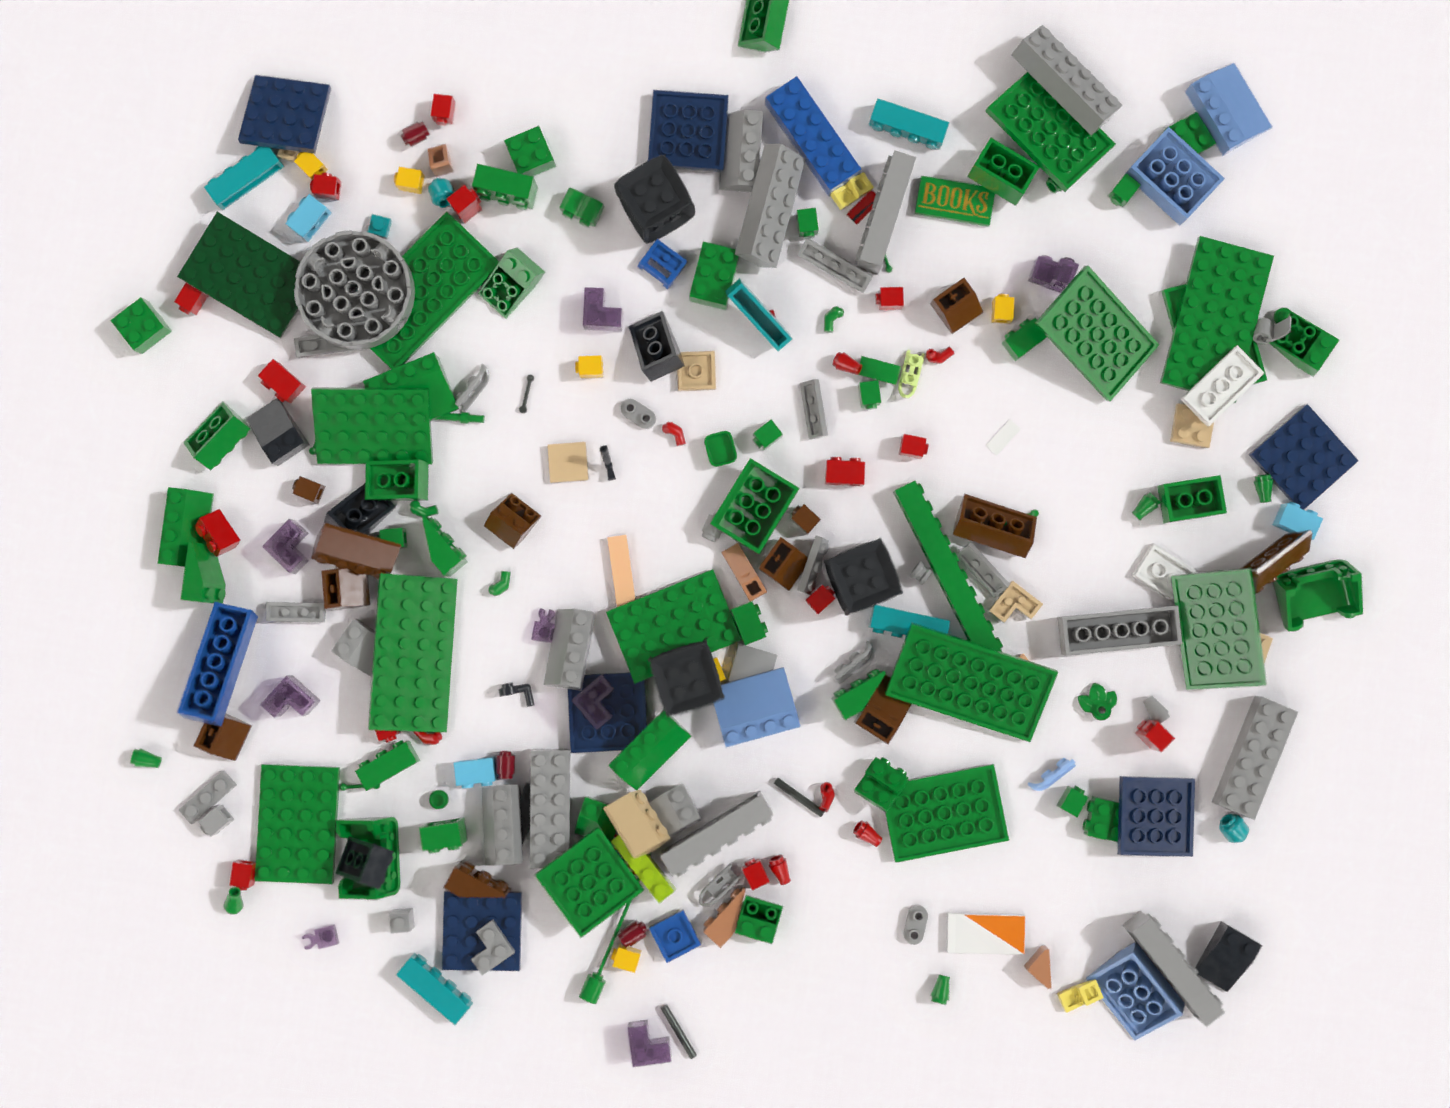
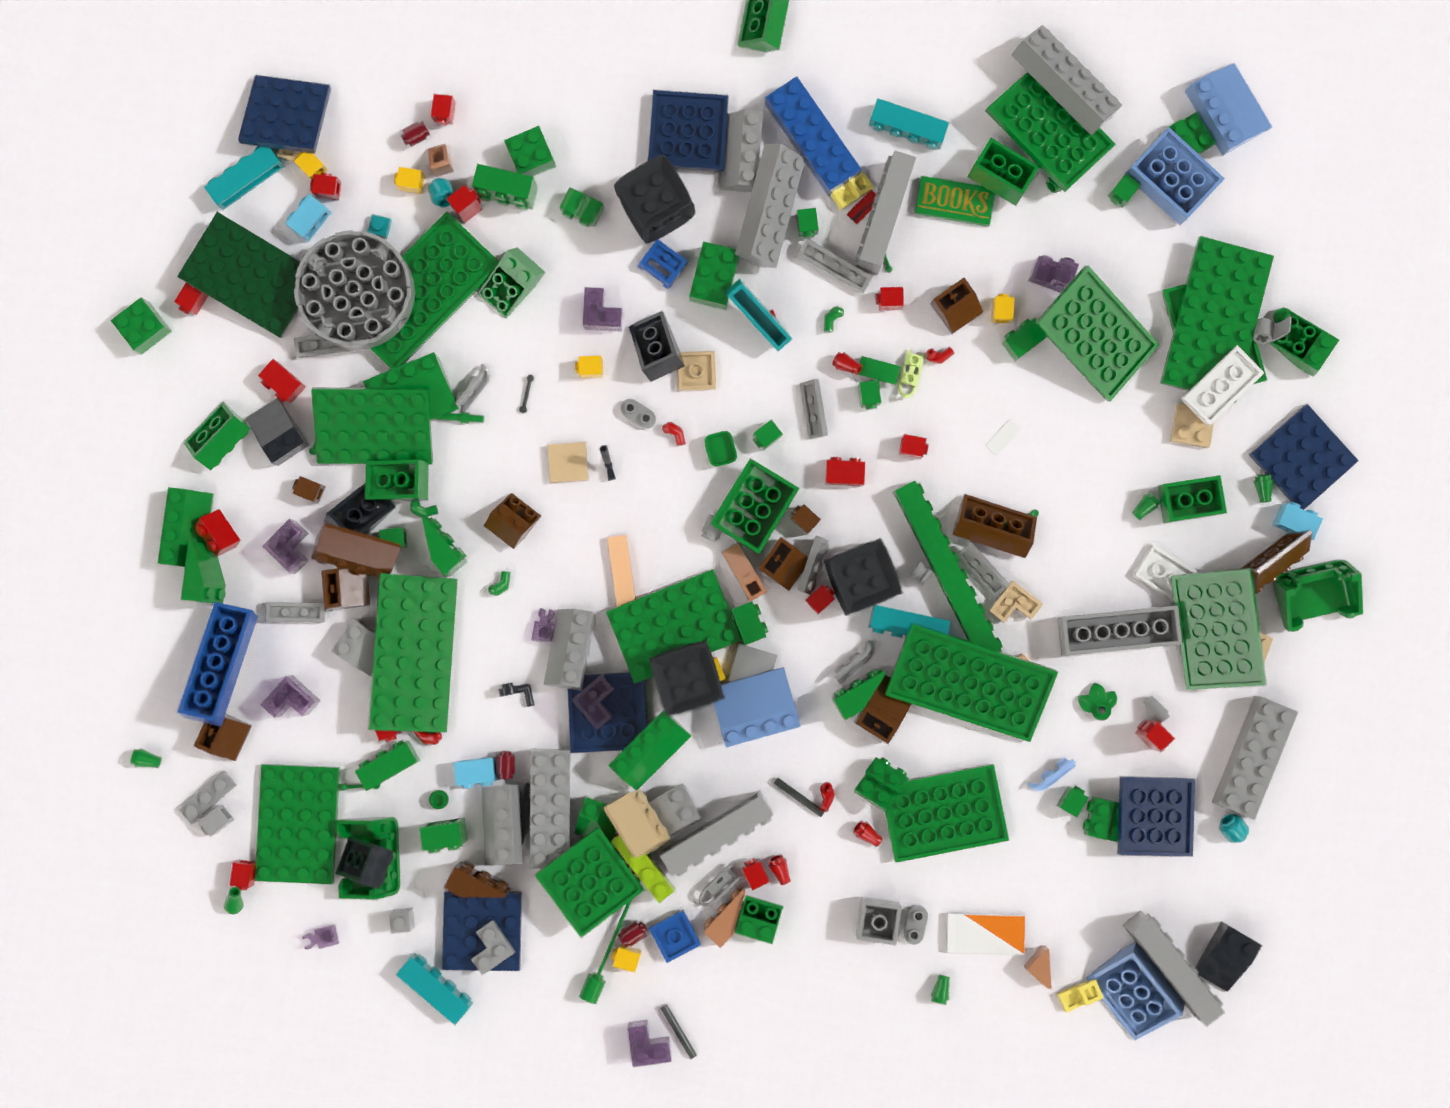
none -> light grey brick [855,896,902,945]

